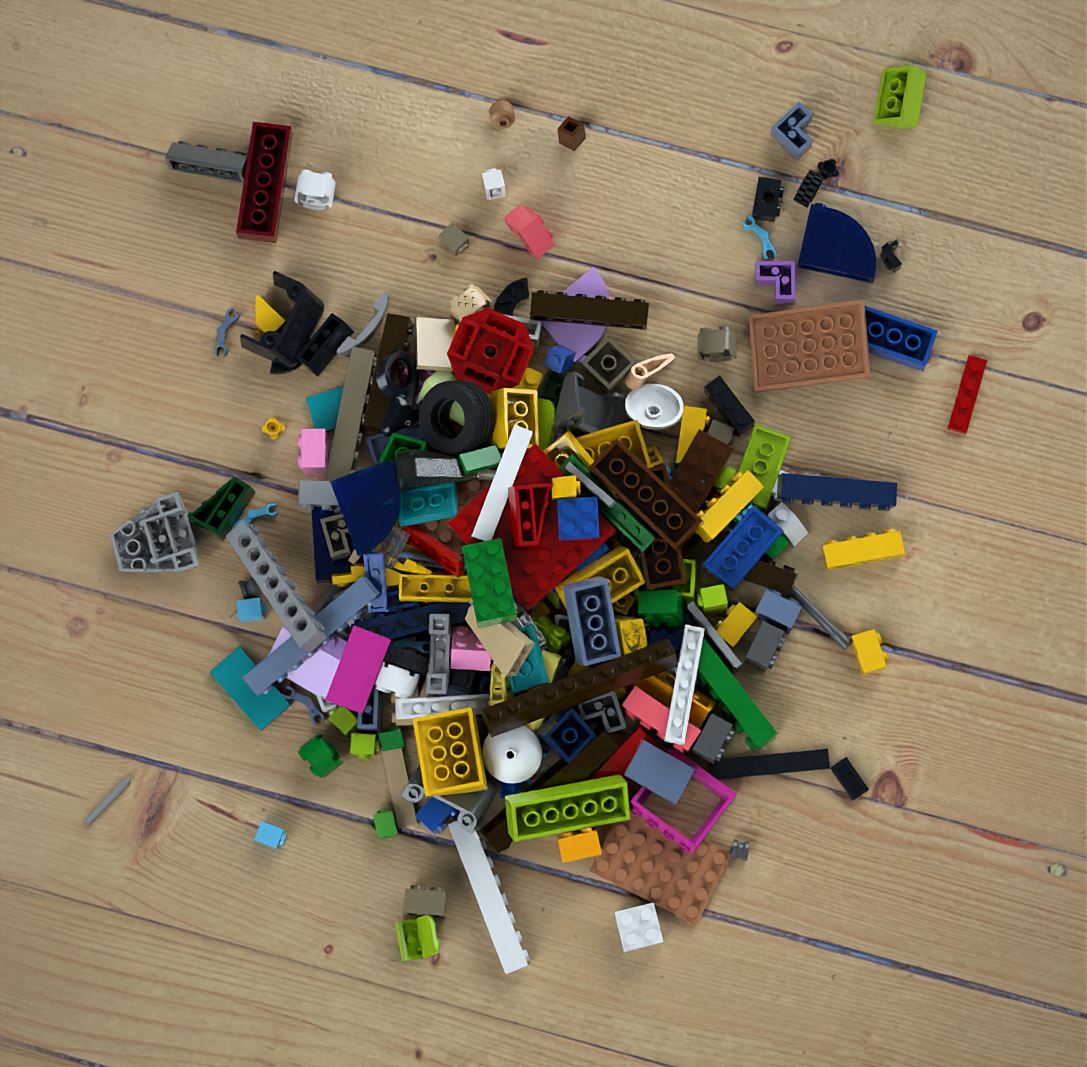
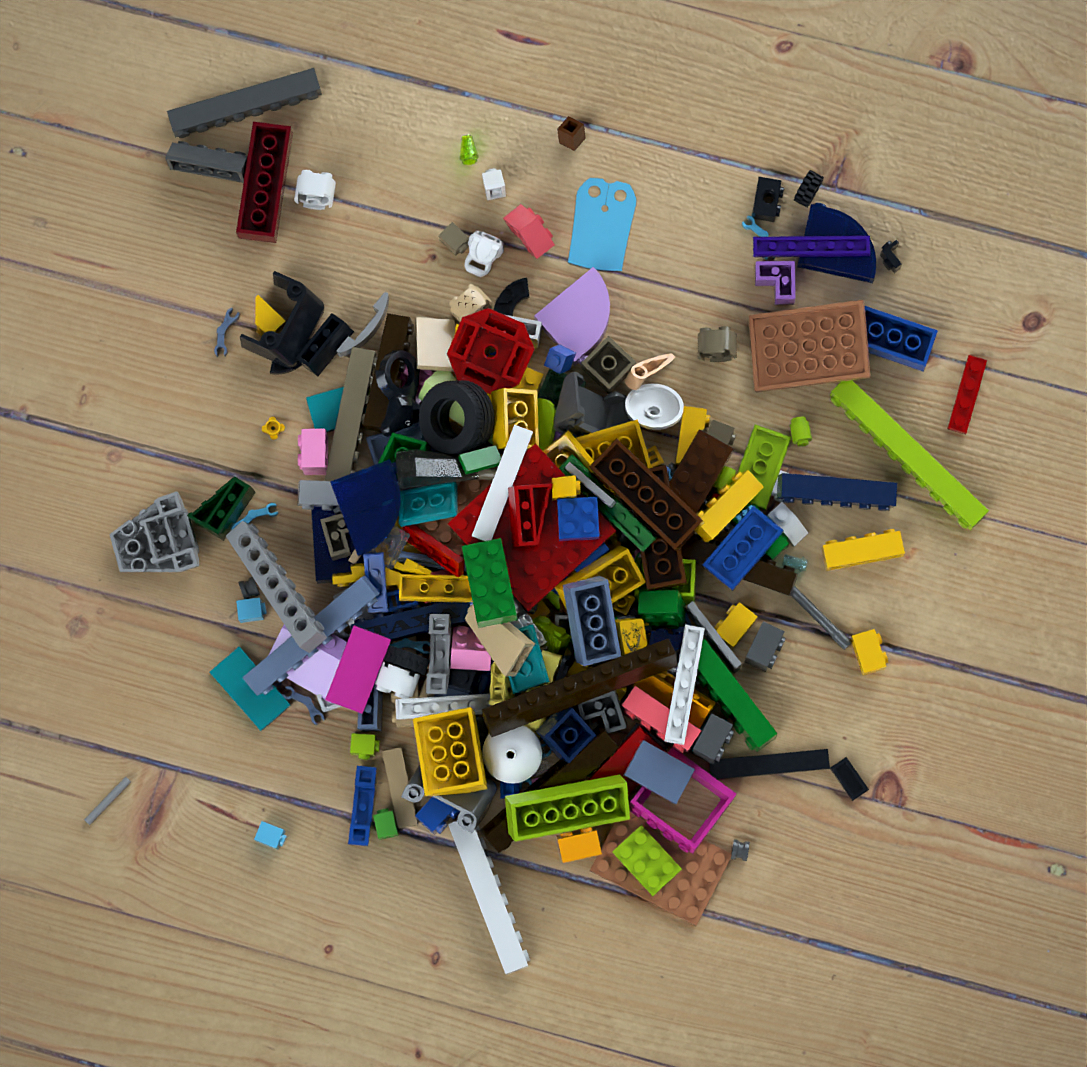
green brick [298,732,343,778] -> none
light grey axle [313,583,342,617] -> none
lime brick [328,706,358,737] -> none
green slope [377,726,405,751] -> none
lime bracket [395,915,440,962] -> none
dark tan brick [404,885,448,918] -> none
medium nougat head [489,100,515,129] -> none
dark brown brick [530,290,649,330] -> none
white brick [615,903,663,953] -> none
lime brick [696,584,728,617] -> none
black brick [703,376,755,438] -> none
sand blue brick [755,589,802,634] -> none
sand blue brick [771,102,813,161] -> none
black plate [817,159,839,180] -> none
lime slope [873,65,927,129] -> none
none -> dark grey brick [167,68,322,138]
none -> blue slope [348,766,377,846]
none -> clear neon green cone [460,135,479,165]
none -> white piece [465,230,504,277]
none -> medium azure piece [568,178,636,271]
none -> lime plate [612,825,682,897]
none -> dark purple tile [753,236,870,257]
none -> clear light blue pin [782,554,808,572]
none -> lime brick [790,416,812,447]
none -> lime brick [830,380,989,531]

